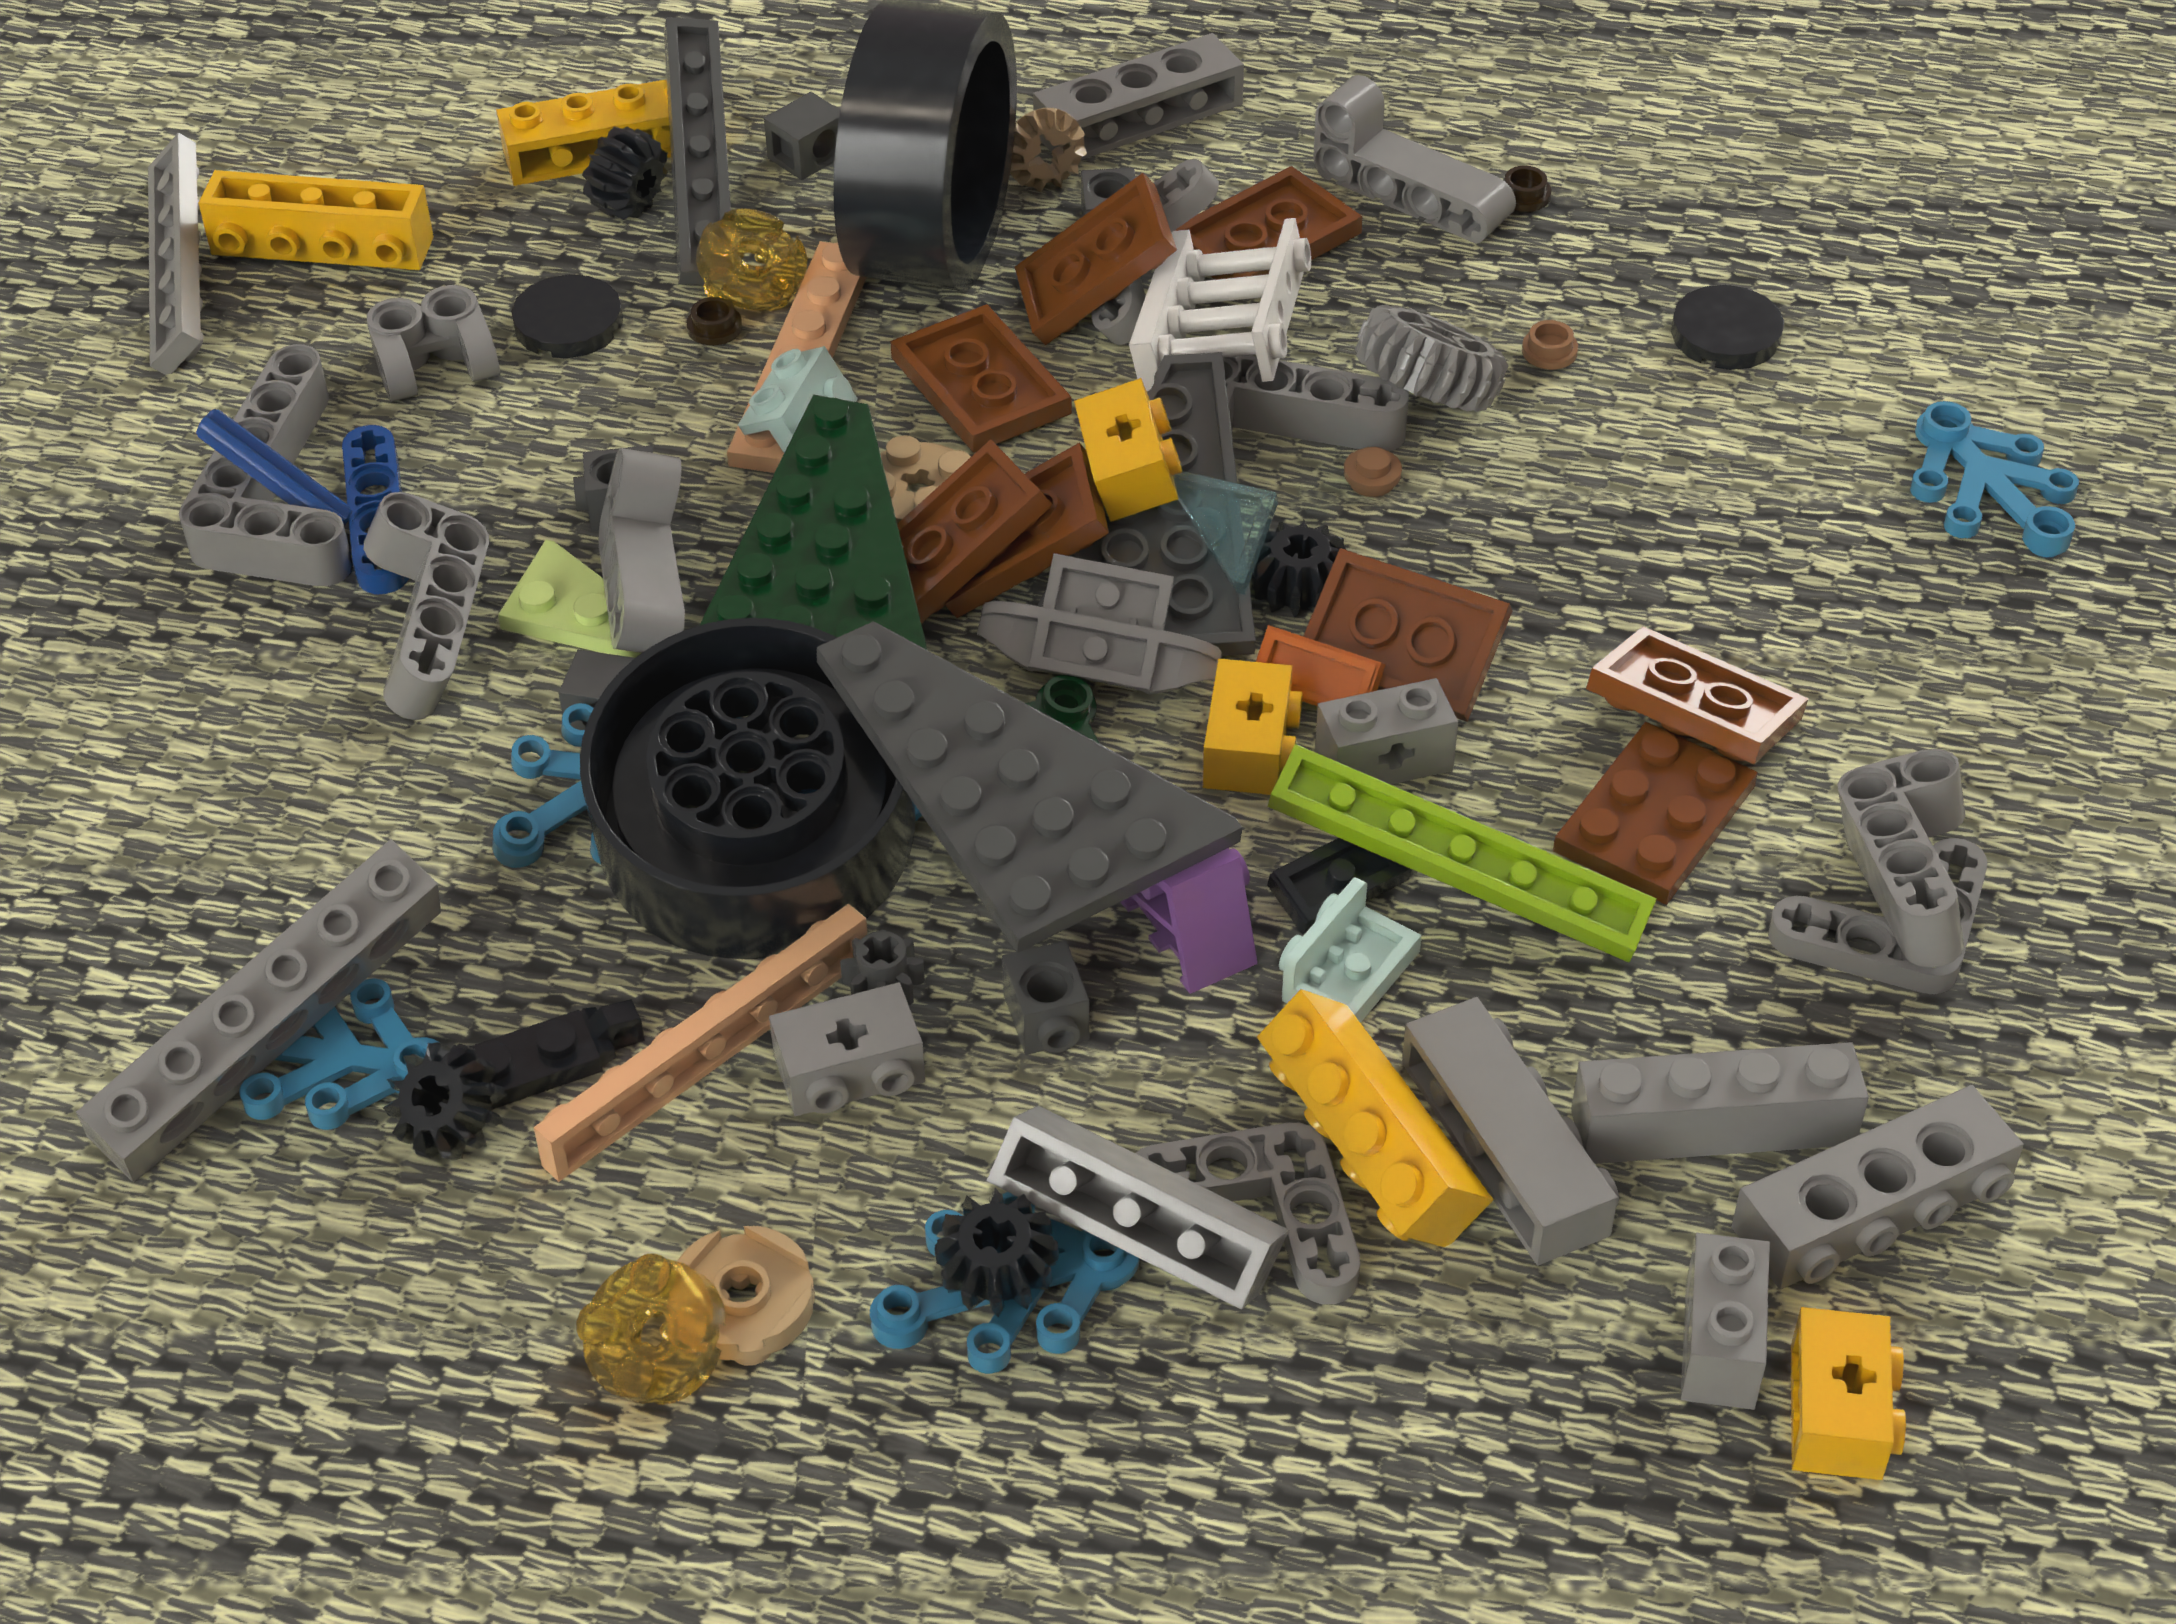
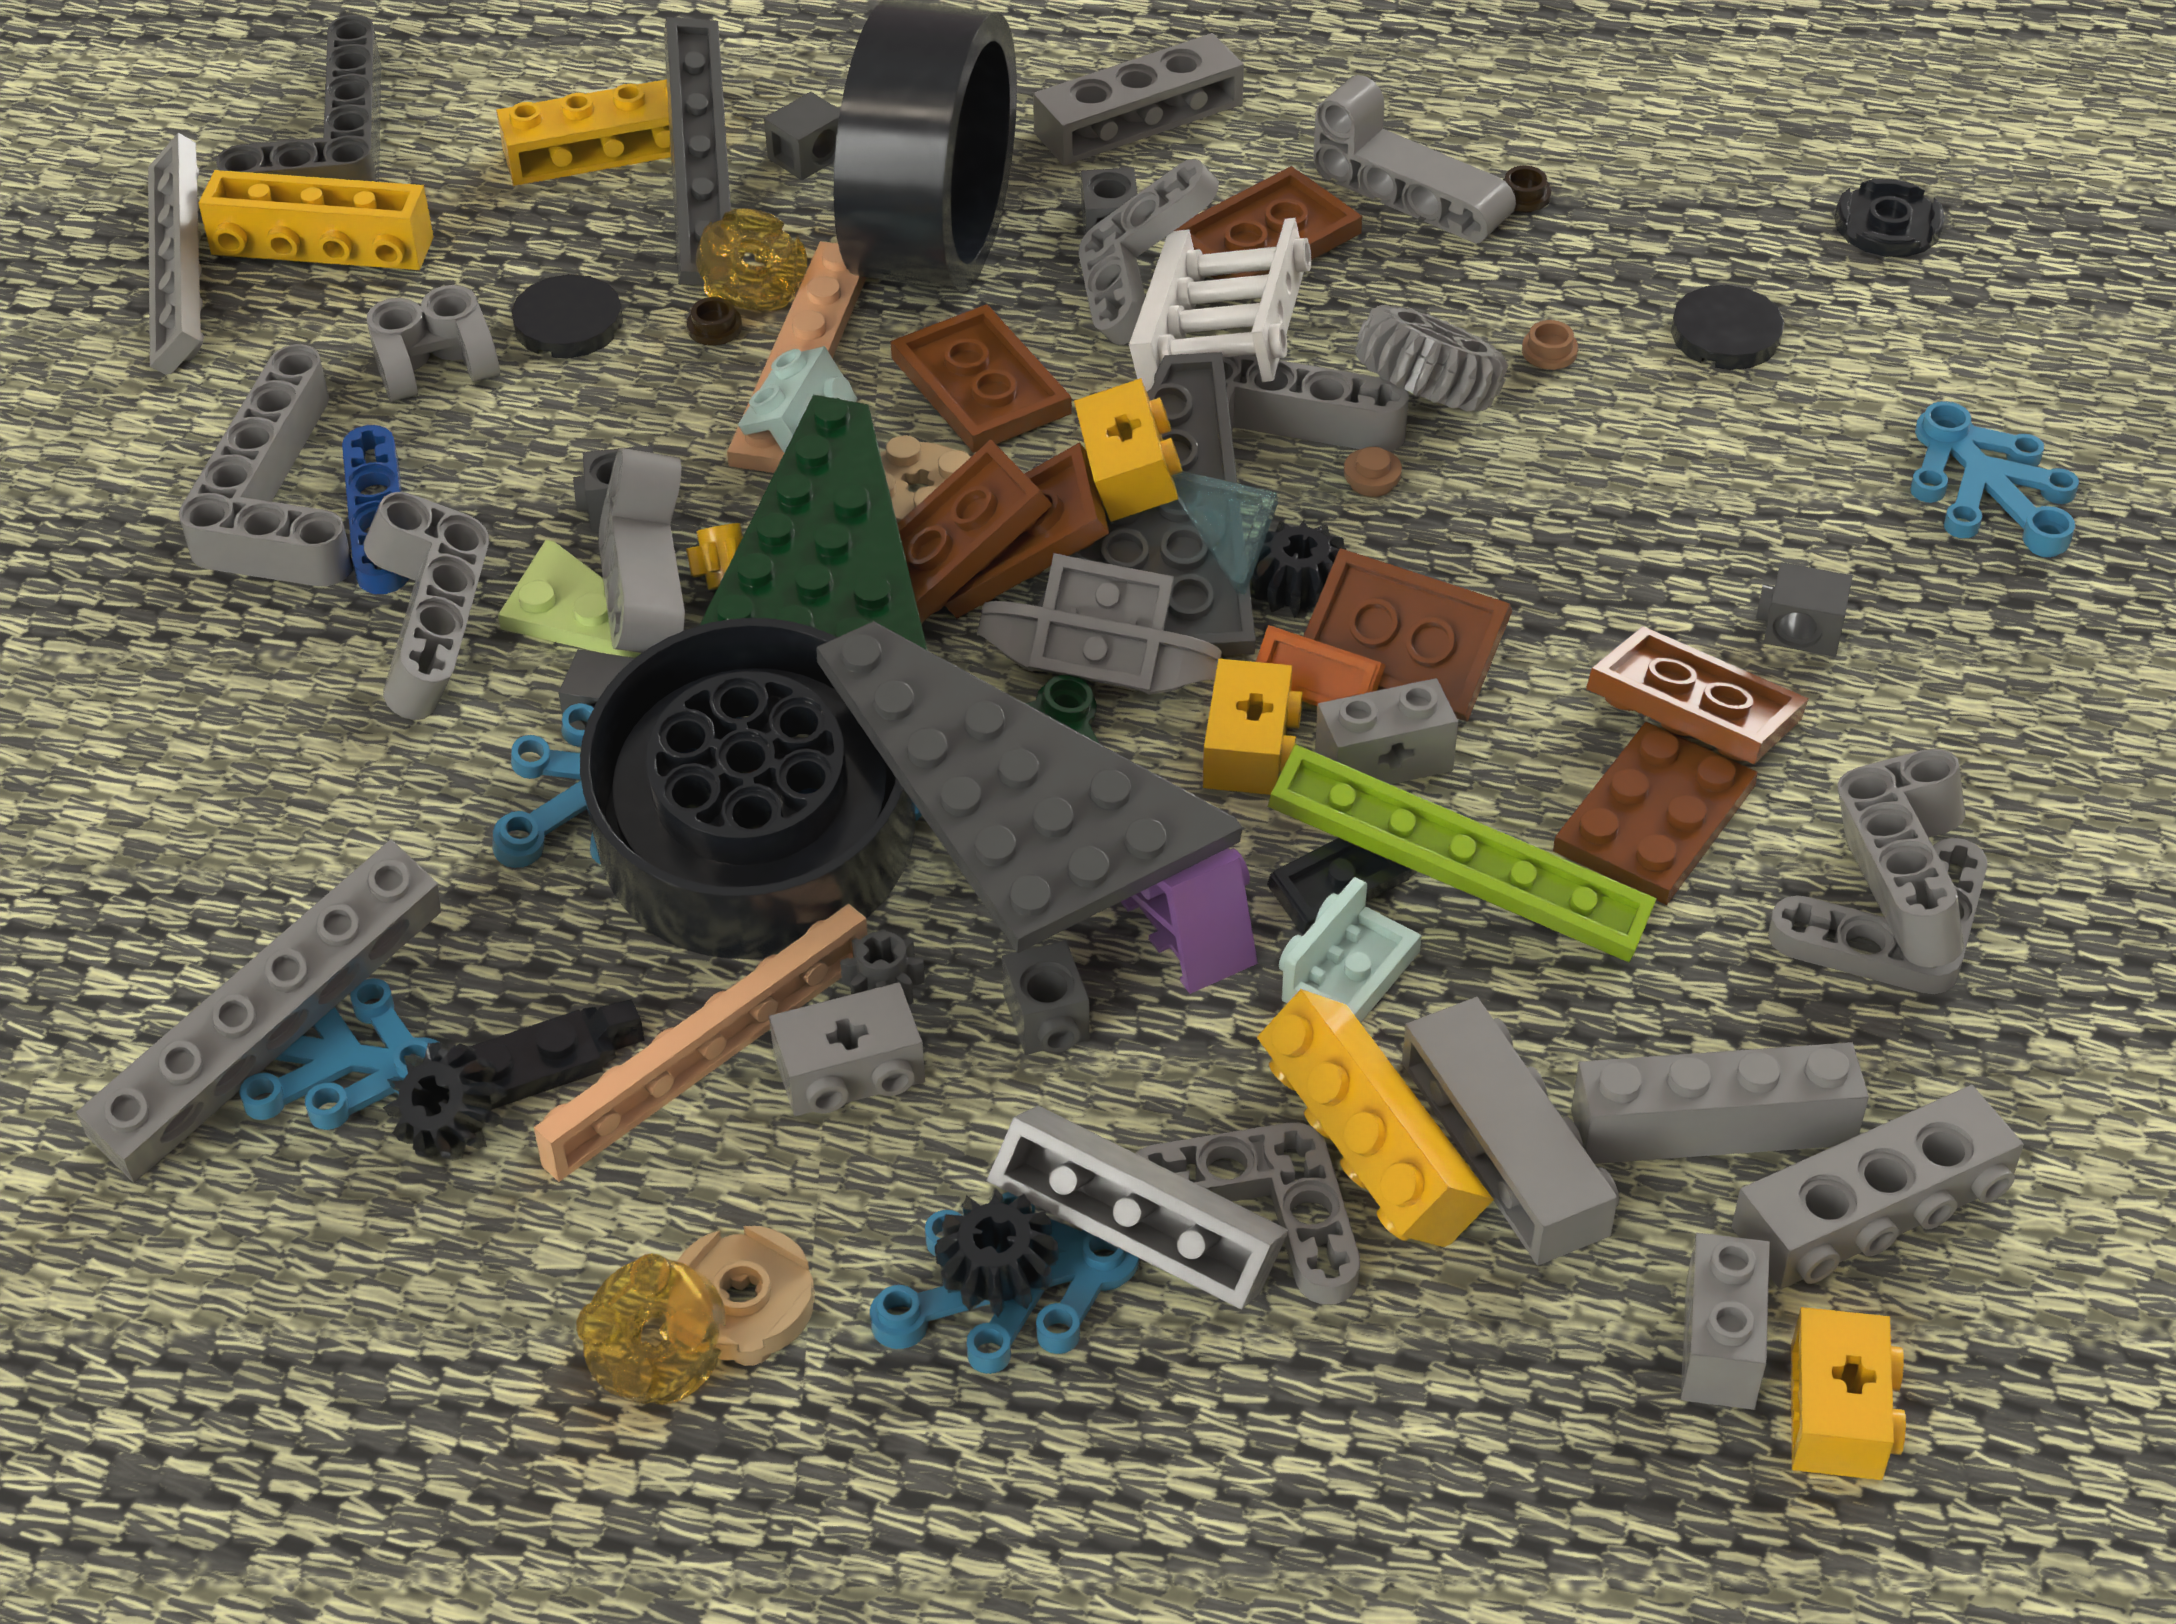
blue axle [196,409,352,526] -> none
black gear [582,126,668,220] -> none
tan gear [1010,108,1087,192] -> none
dark orange plate [1014,173,1177,345] -> none
none -> dark grey beam [216,15,381,182]
none -> yellow gear [686,523,743,590]
none -> dark grey brick [1756,562,1853,657]
none -> black tile [1834,179,1945,257]

